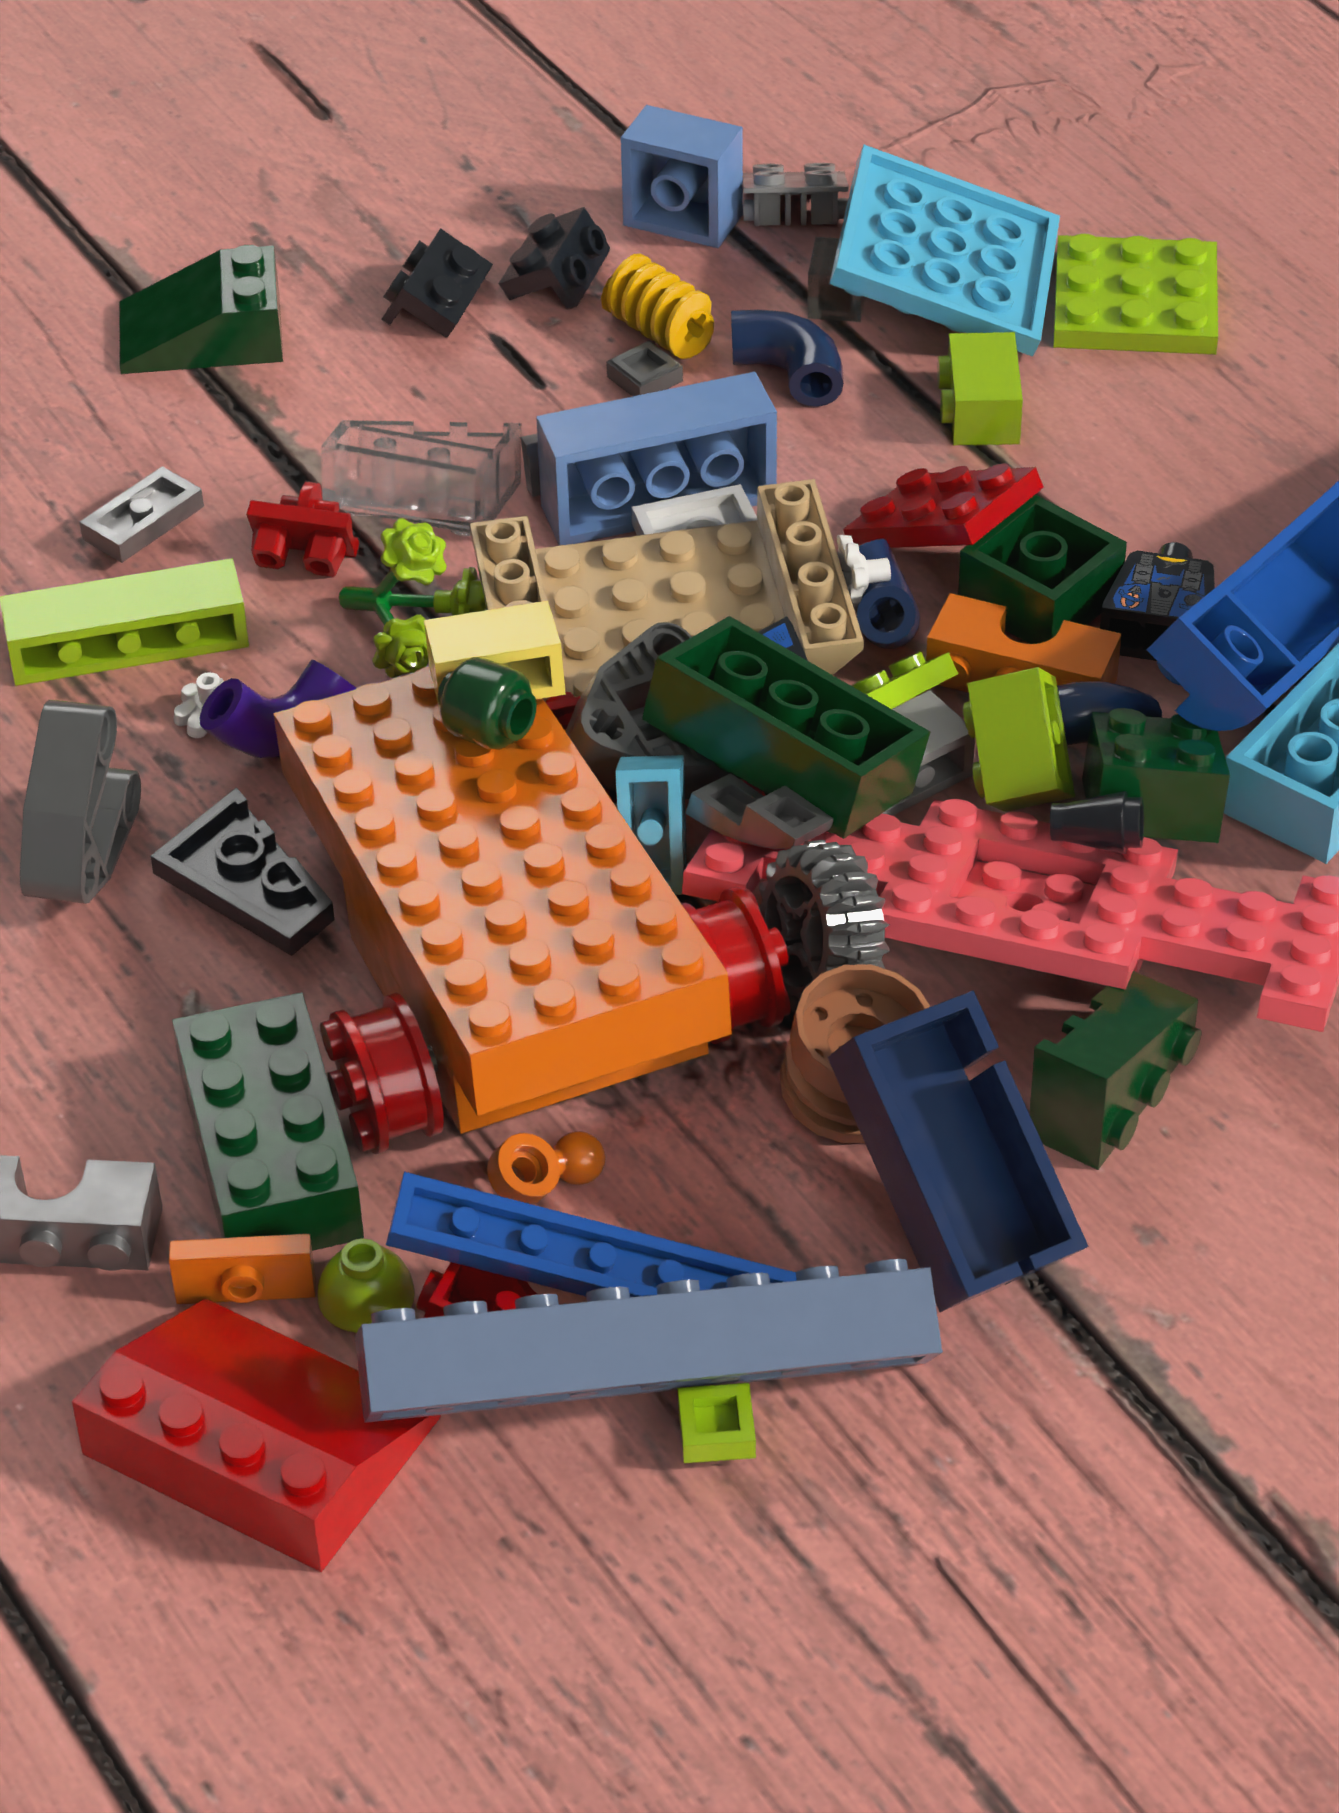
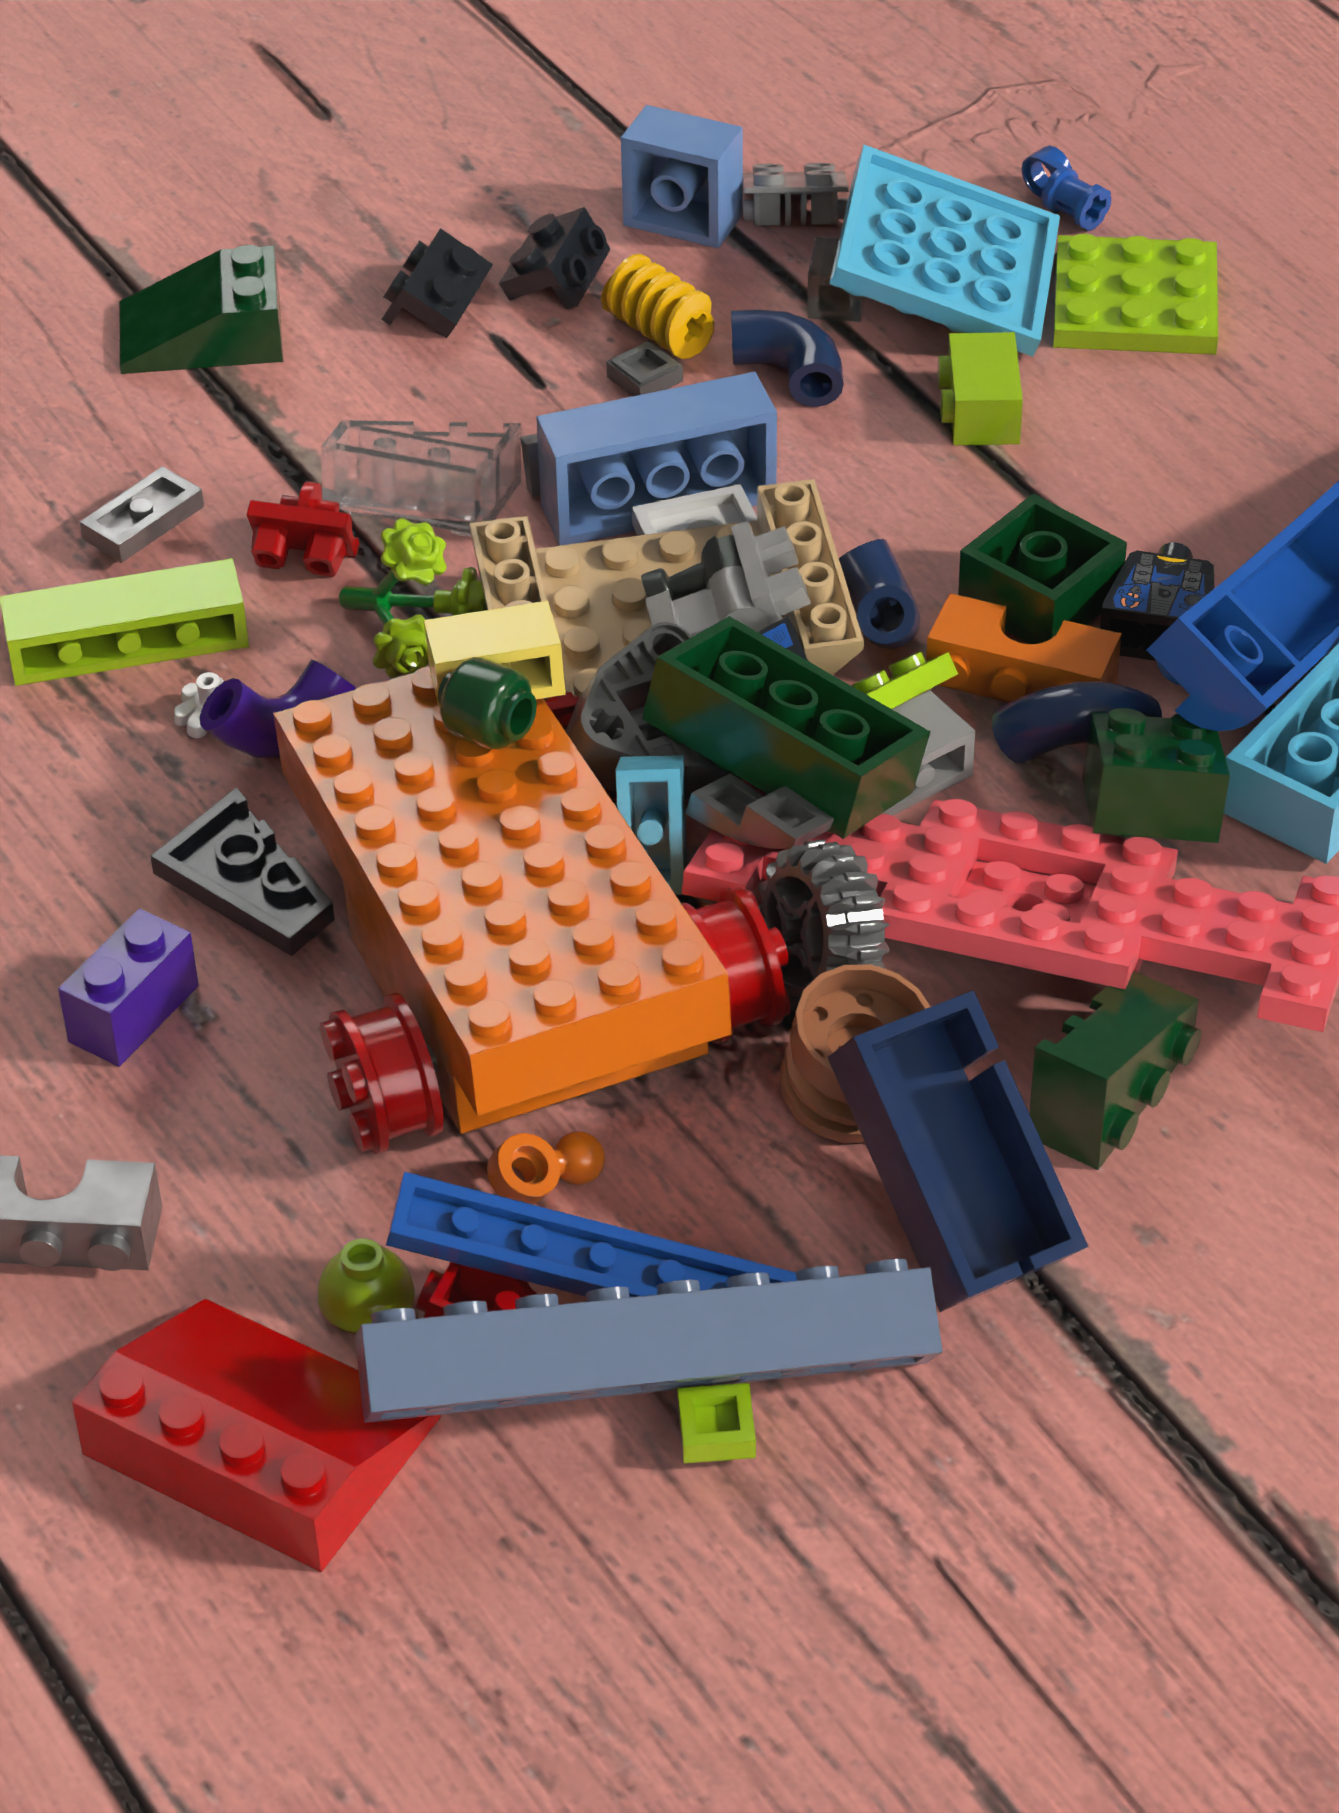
dark grey connector [20,700,141,904] -> none
orange plate [169,1234,316,1304] -> none
brick [172,992,364,1251] -> none
white plant [837,535,891,610] -> none
red plate [842,463,1044,548] -> none
lime brick [963,667,1075,812] -> none
black cone [1050,791,1144,854] -> none
none -> dark purple brick [58,908,199,1067]
none -> light grey hips [641,520,811,637]
none -> blue connector [1021,145,1112,231]

